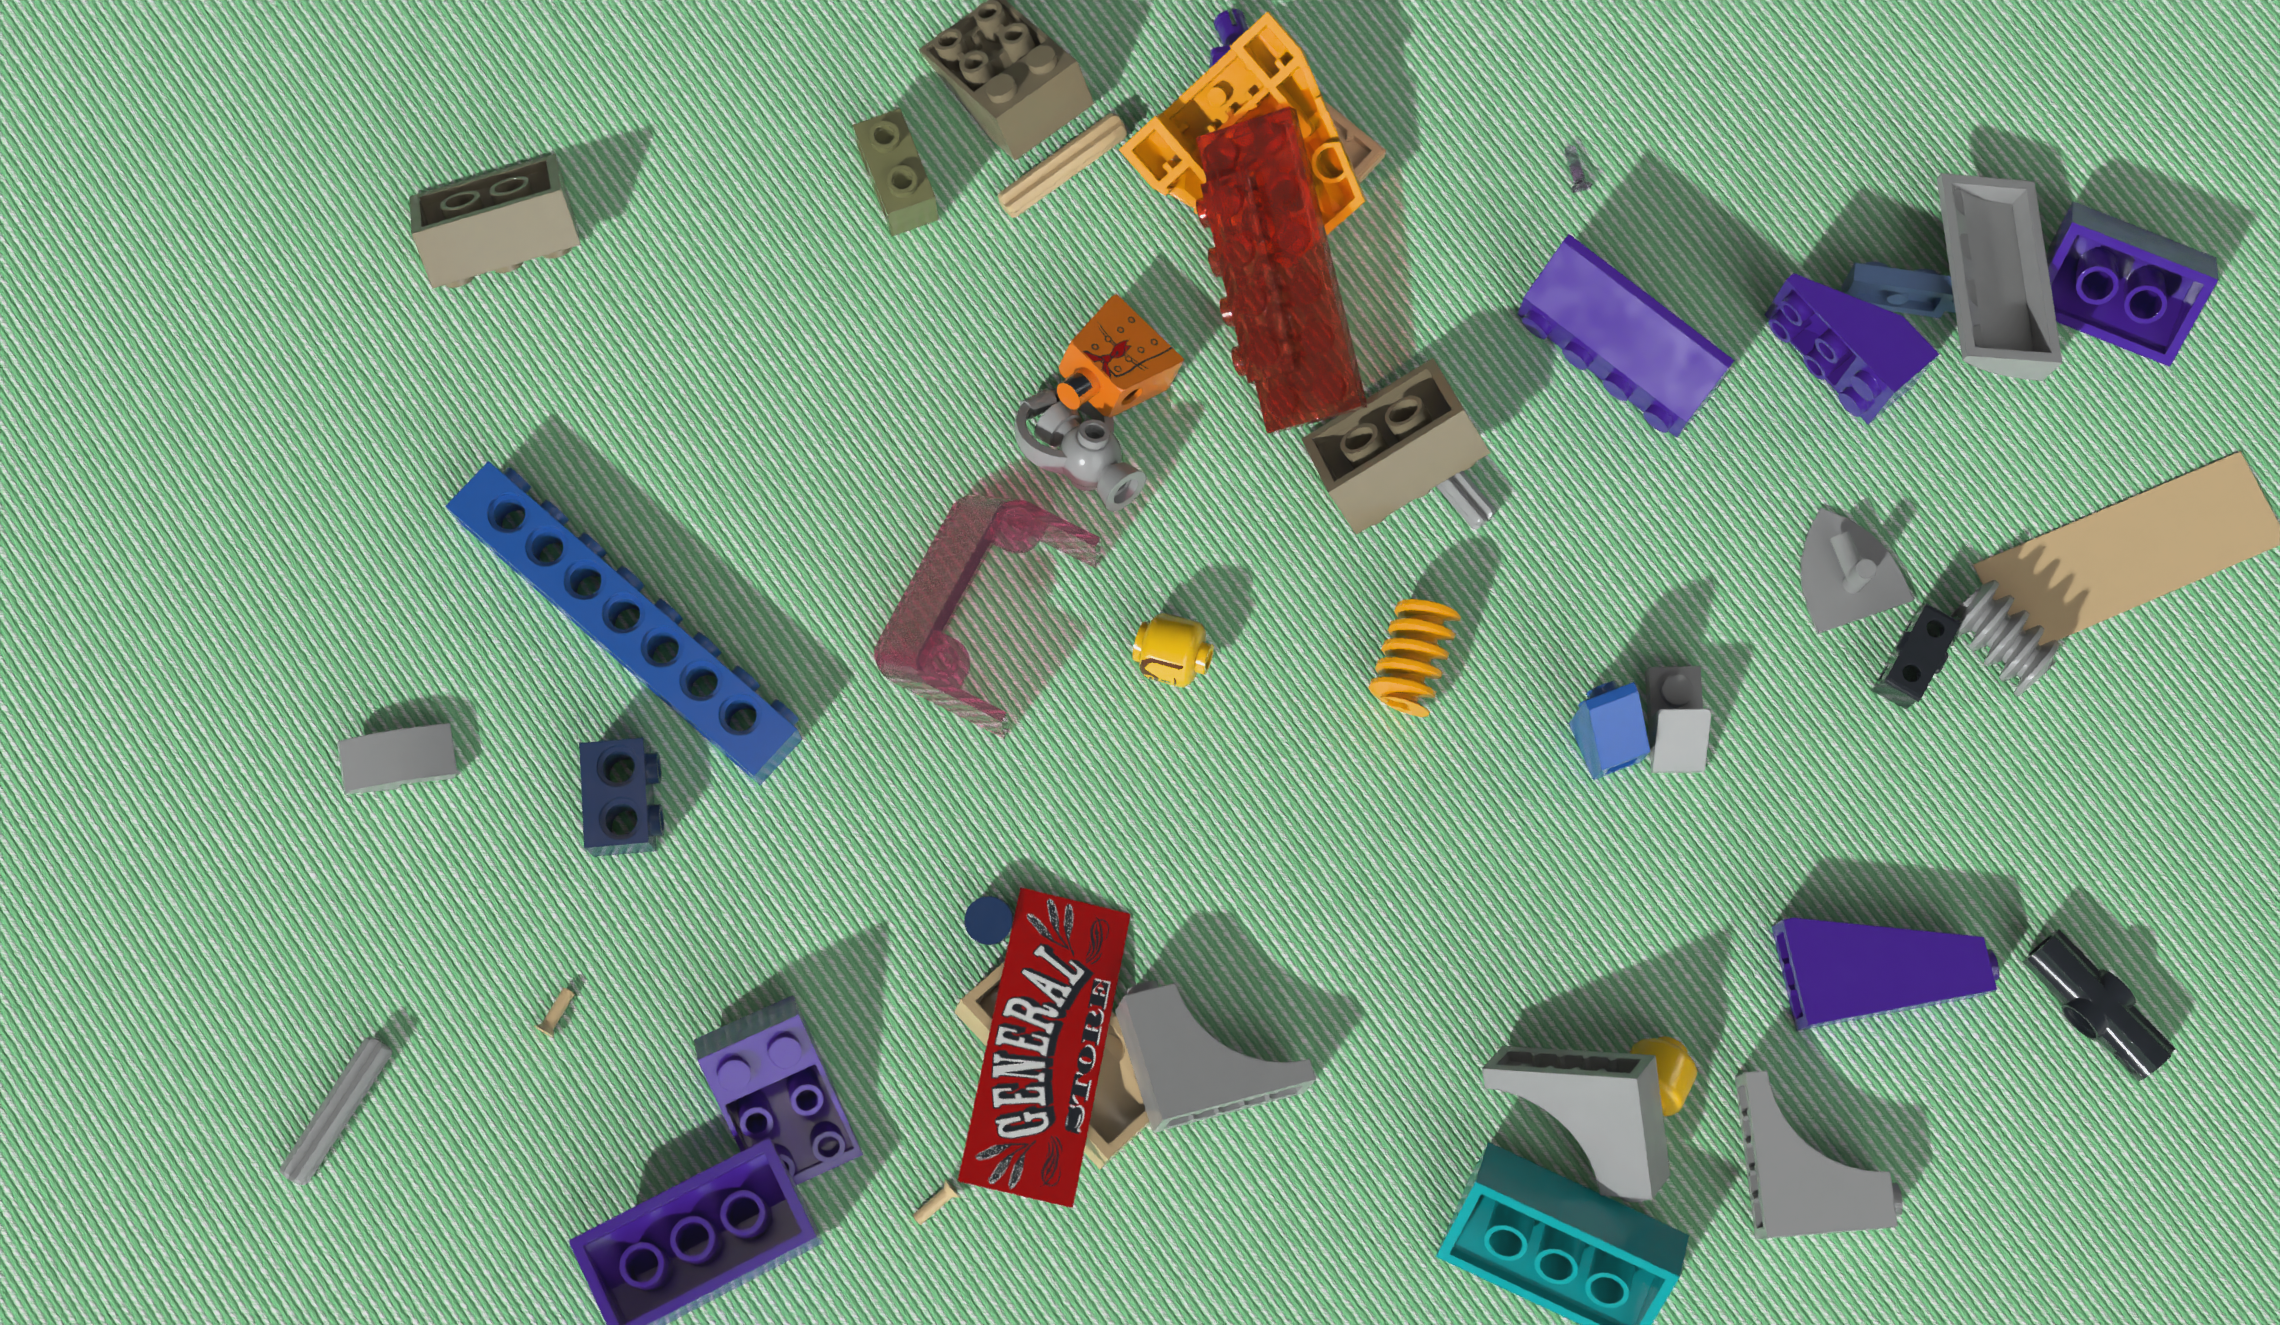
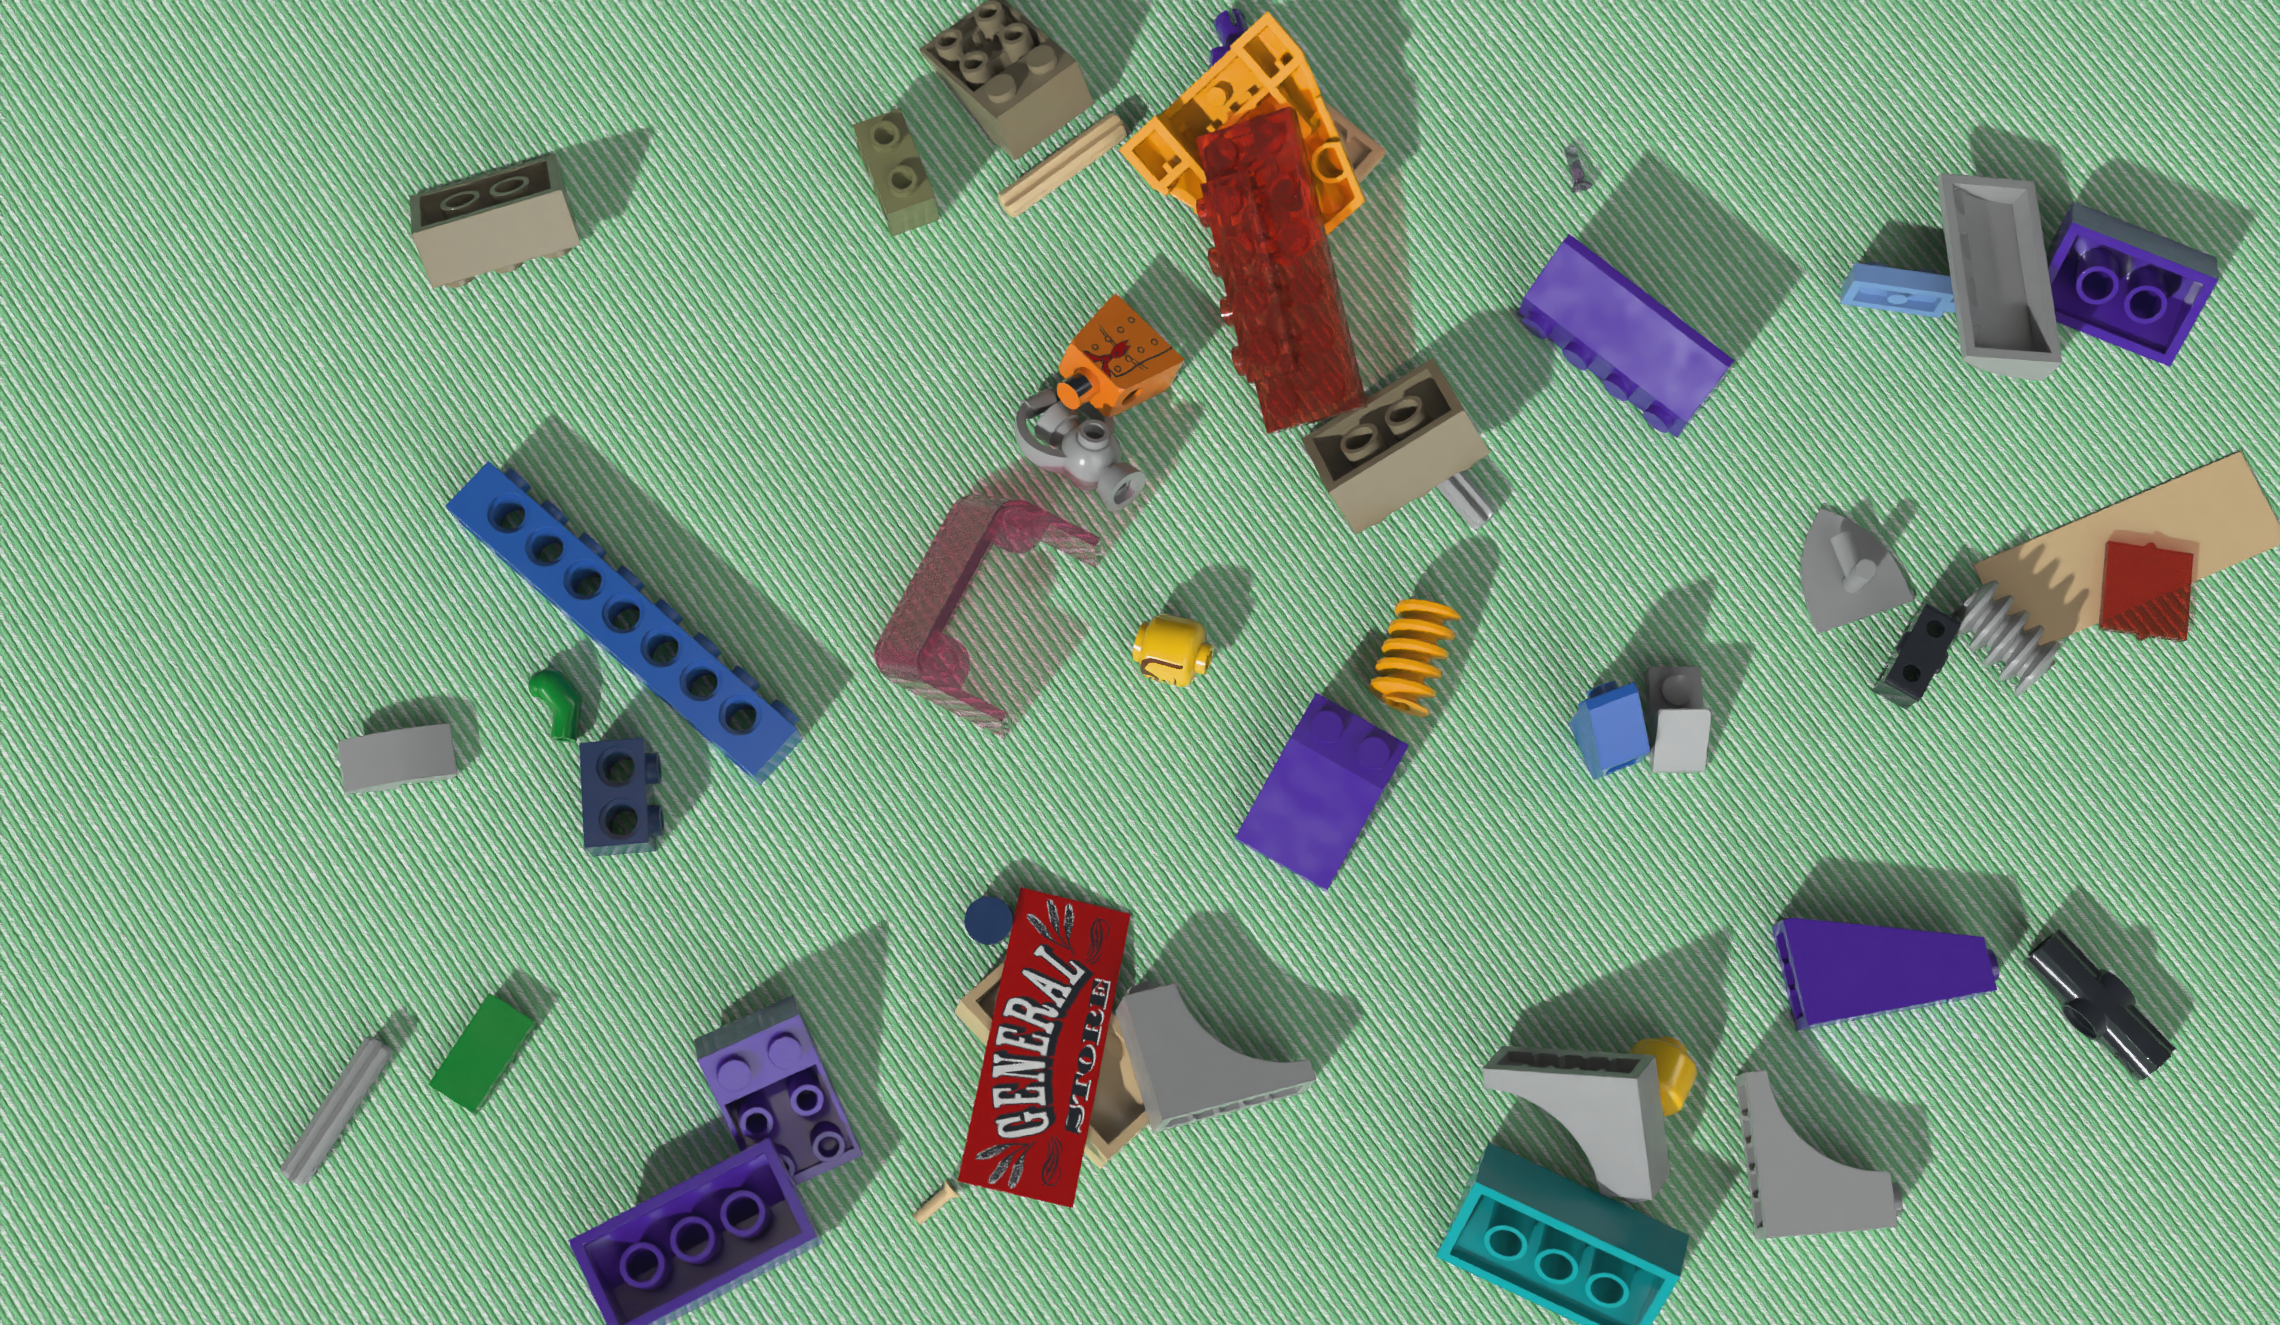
tan piece [534,987,575,1038] -> none
dark purple slope [1764,273,1939,425] -> none
none -> green tile [428,993,537,1115]
none -> green arm [528,668,582,743]
none -> dark purple slope [1235,693,1409,891]
none -> clear red piece [2098,541,2193,643]

